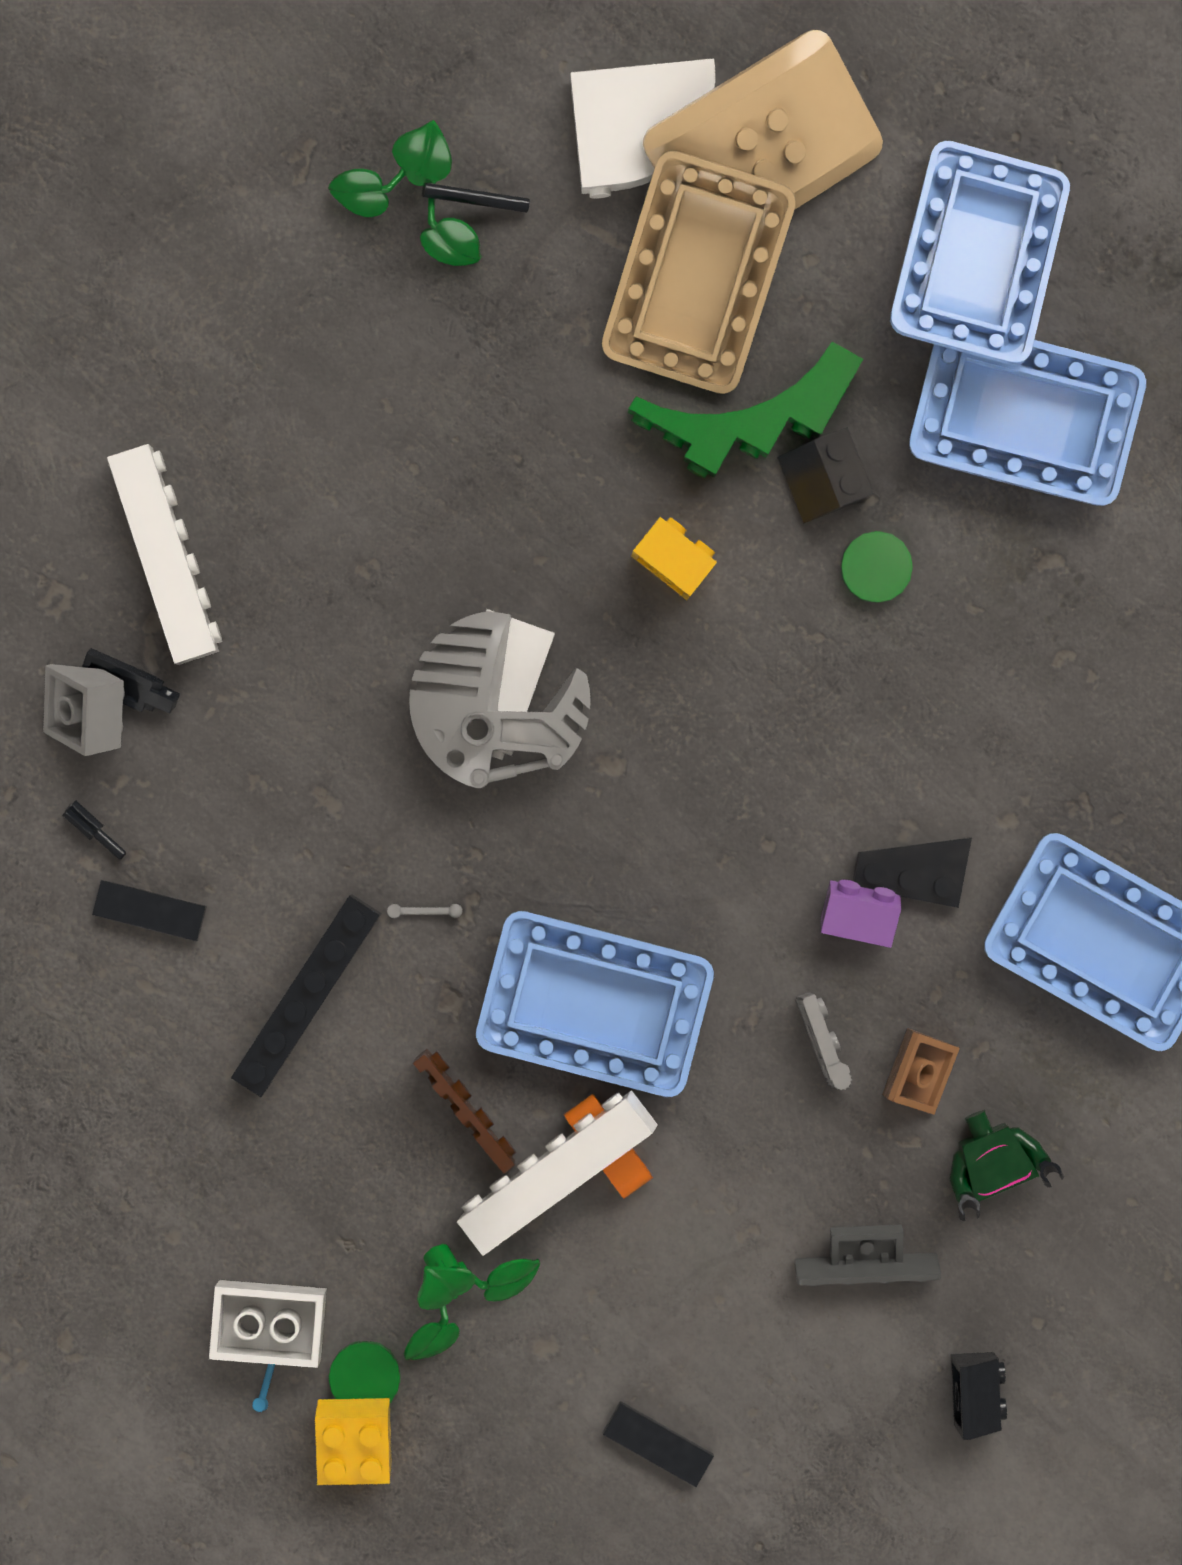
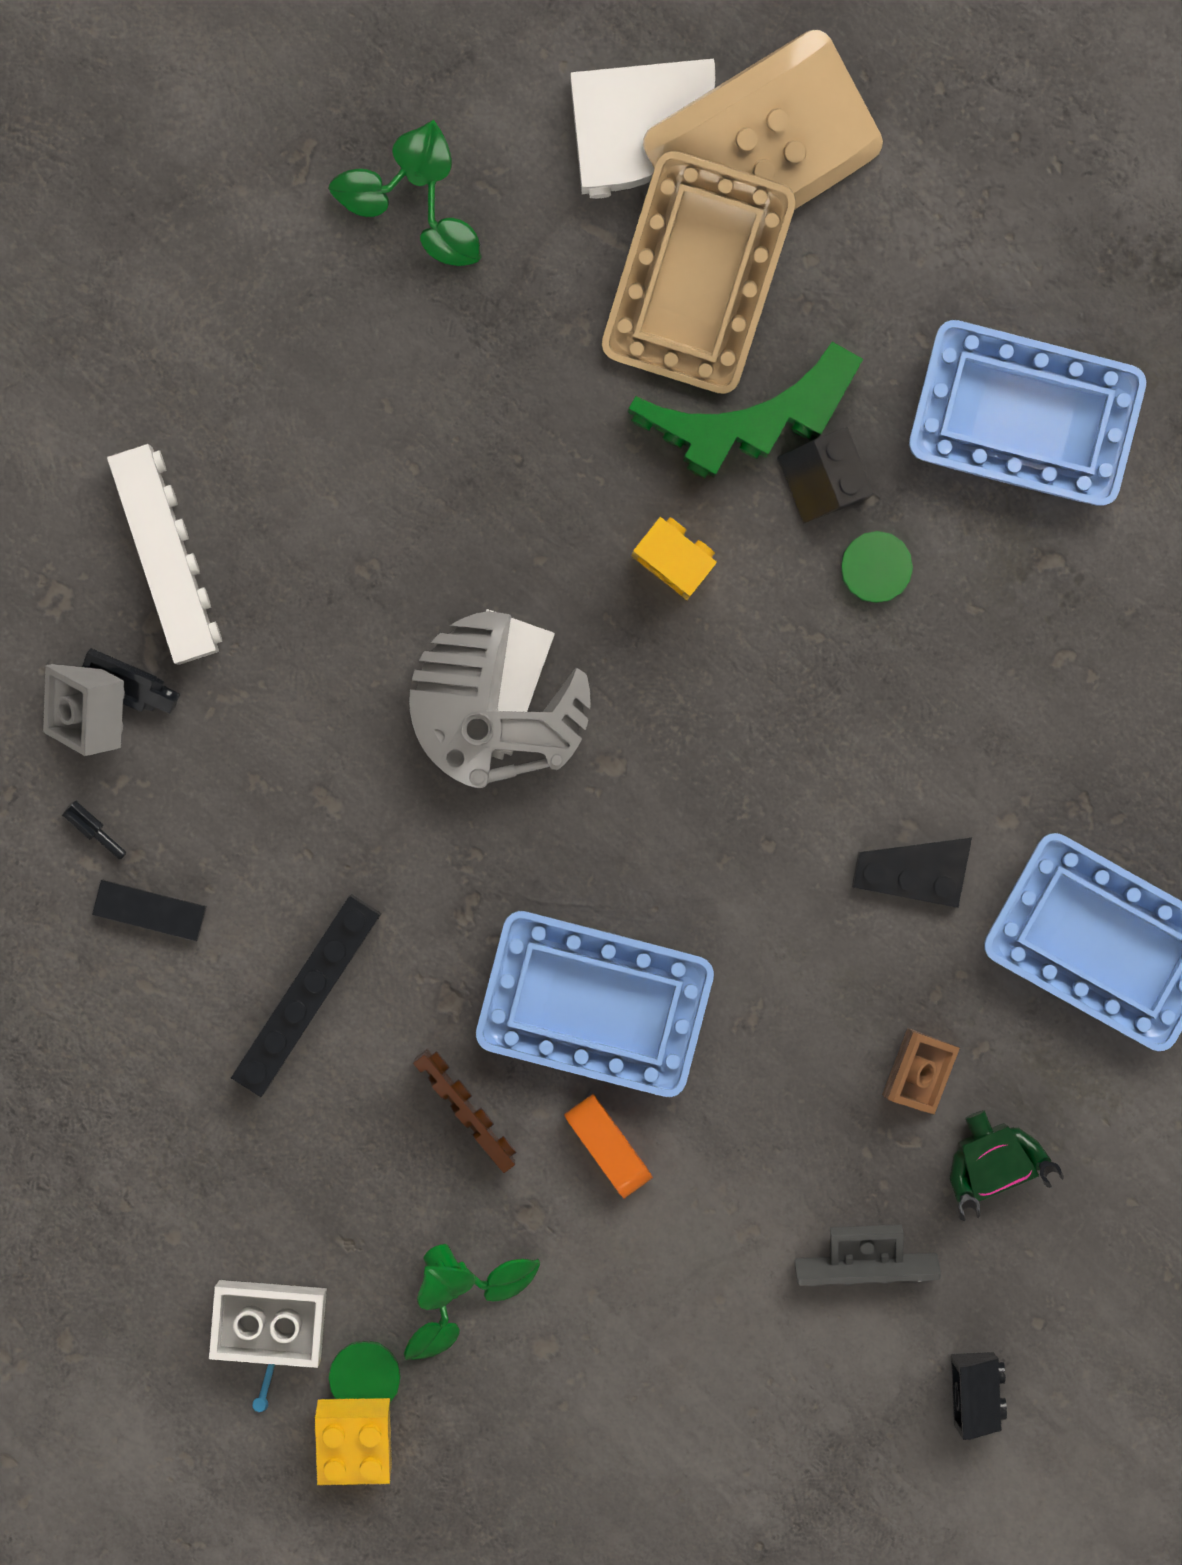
light grey hinge [387,904,462,918] -> none
black bar [422,183,530,213] -> none
white brick [457,1090,658,1256] -> none
black tile [603,1401,714,1487] -> none
light grey hinge [796,992,852,1090] -> none
medium lavender brick [821,880,901,948] -> none
light blue wedge [890,141,1070,365] -> none

